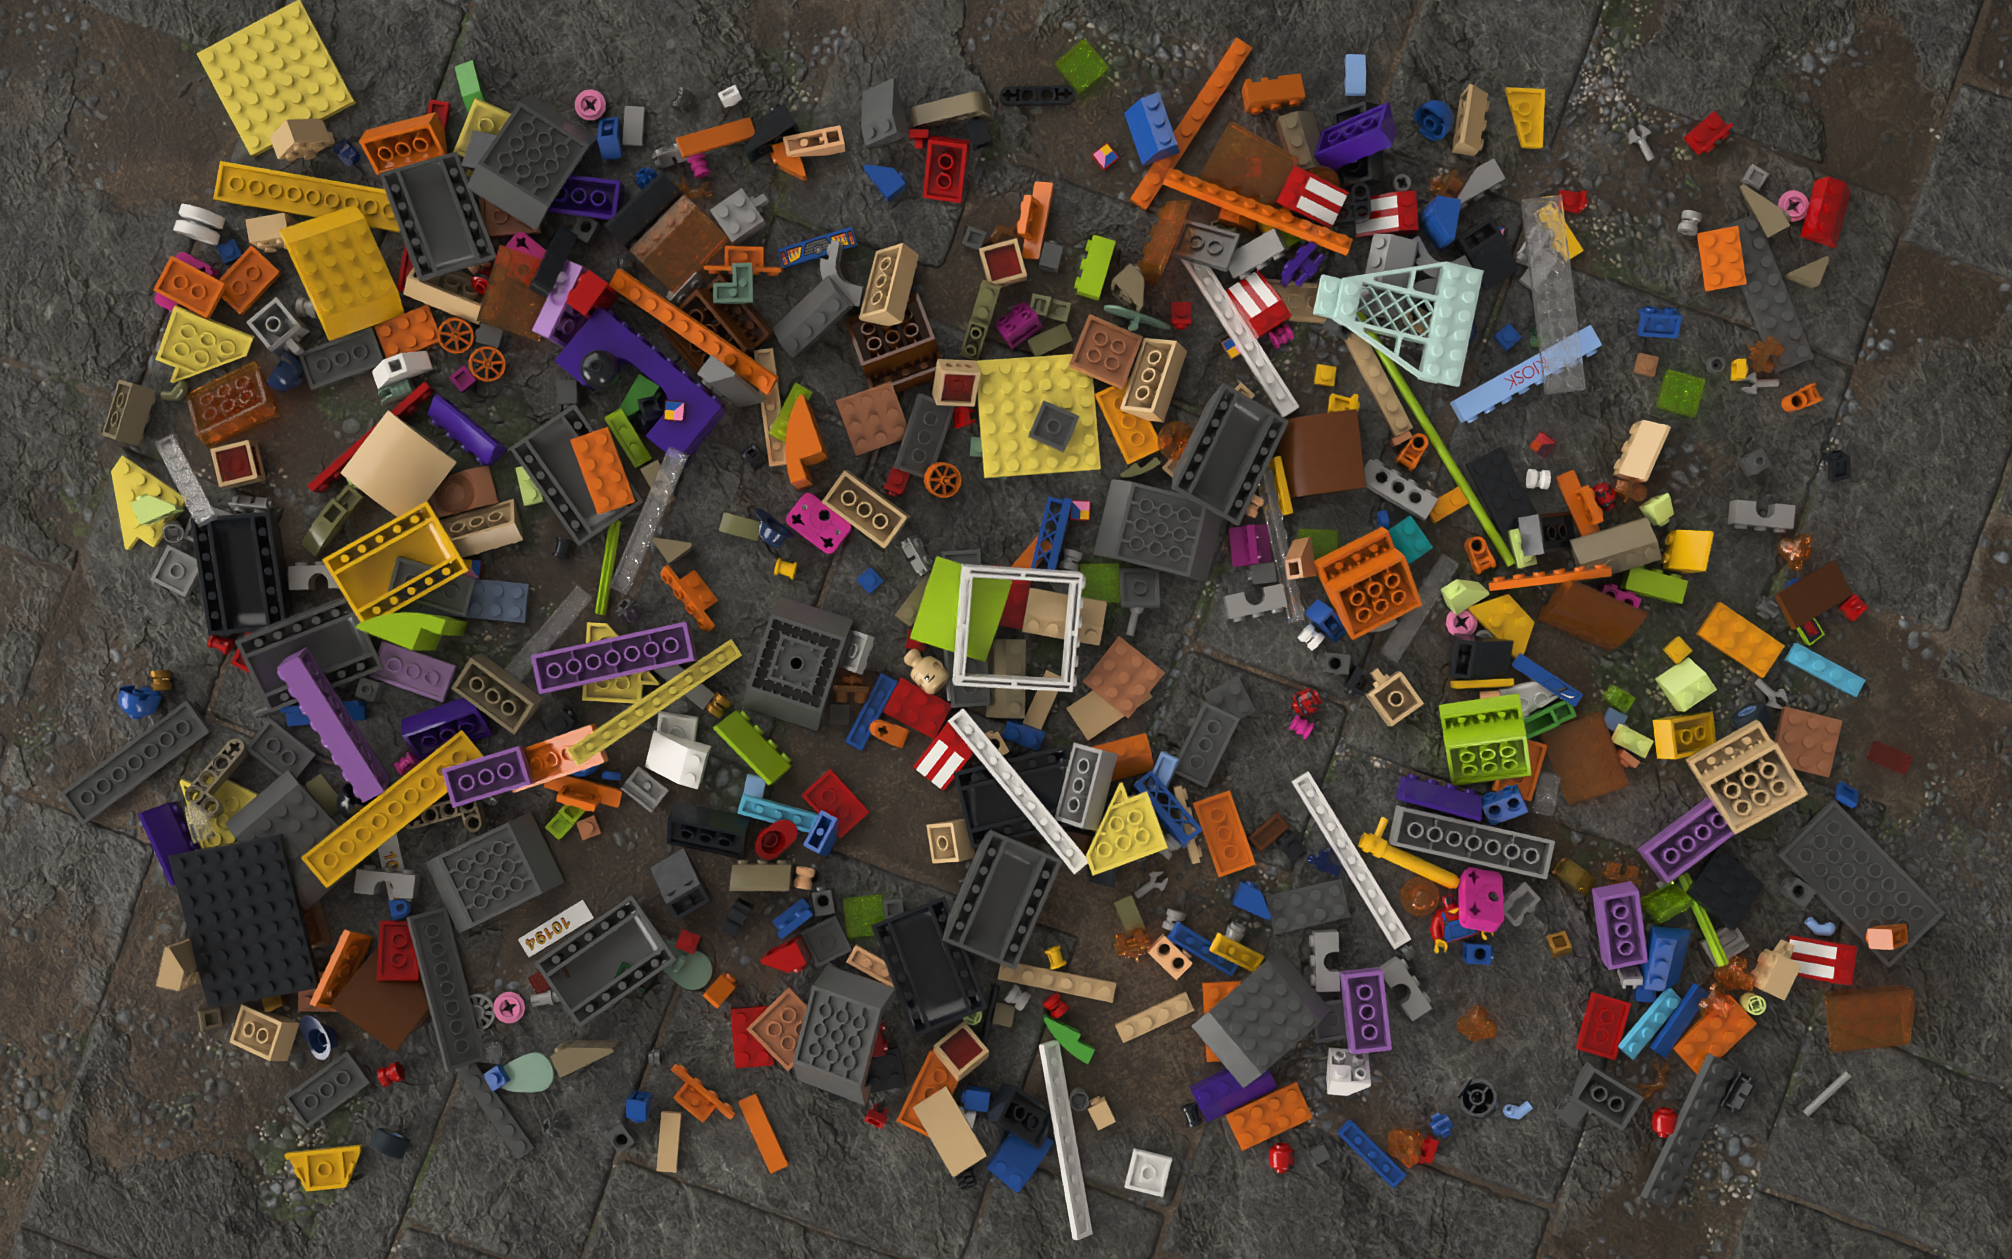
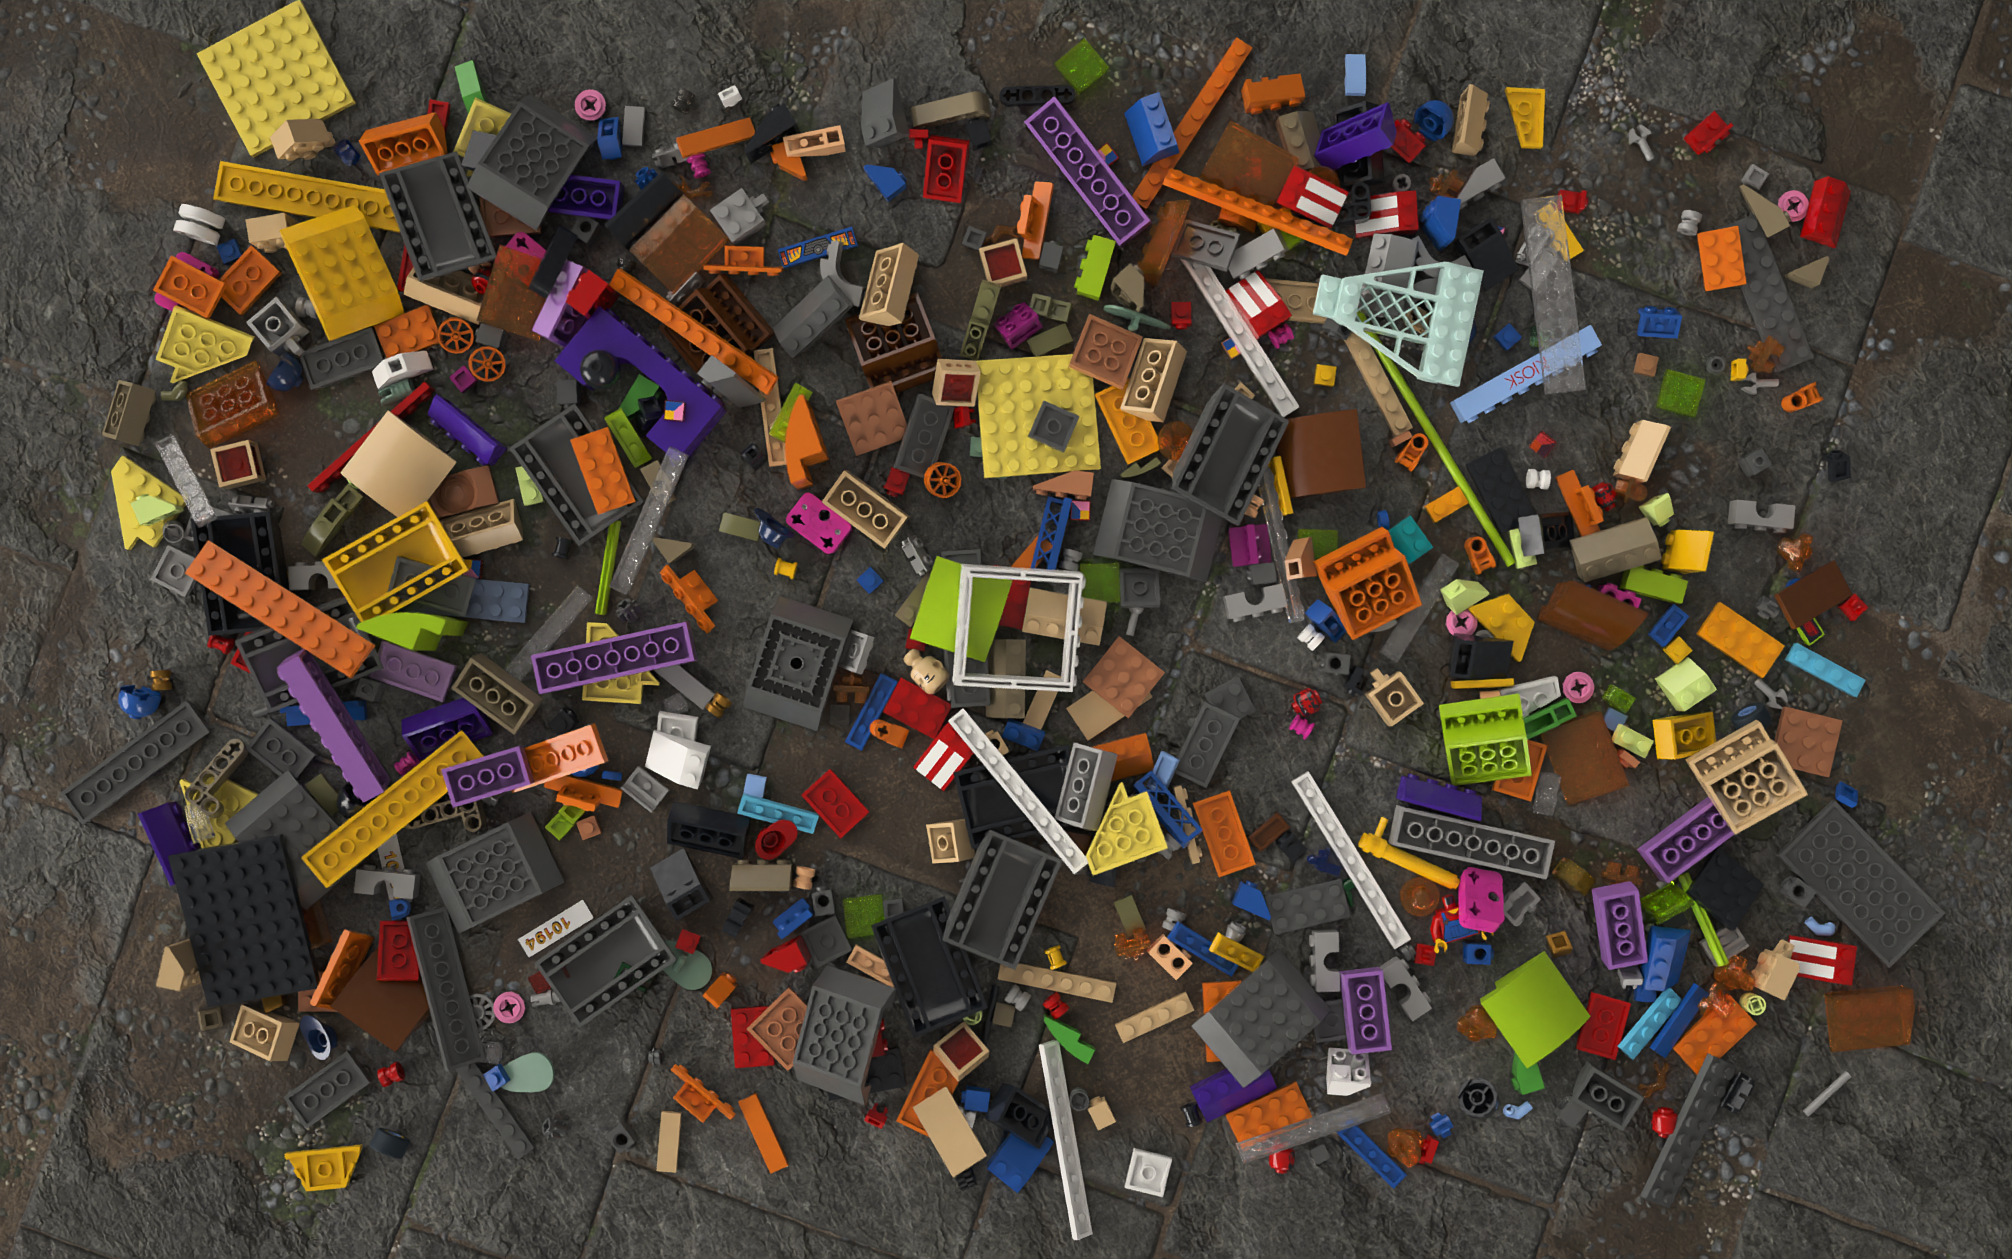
dark tan slope [550,1040,622,1078] -> none
light yellow plate [567,639,742,766] -> none
blue slope [626,1090,653,1123] -> none
sand green plate [713,263,754,304] -> none
lime slope [713,710,793,785] -> none
blue slope [803,810,839,857] -> none
light grey bar [1134,871,1168,899] -> none
dark purple plate [1280,241,1326,288] -> none
yellow bracket [1328,393,1360,412] -> none
light grey brick [1364,459,1438,522] -> none
blue brick [1482,784,1528,826] -> none
orange plate [1489,564,1612,591] -> none
blue sticker [1512,653,1583,707] -> none
clear red tile [1866,741,1913,775] -> none
orange slope [1866,924,1908,950] -> none
none -> orange plate [185,540,375,679]
none -> medium lavender brick [1024,96,1152,247]
none -> nougat slope [1033,470,1094,500]
none -> clear plate [1236,1093,1391,1164]
none -> dark green hand [1342,878,1355,907]
none -> red bracket [1391,118,1427,164]
none -> red tile [1413,943,1436,966]
none -> lime slope [1480,951,1591,1068]
none -> bright green slope [1511,1052,1545,1095]
none -> bright pink gear [1562,672,1594,703]
none -> blue plate [1647,604,1689,647]

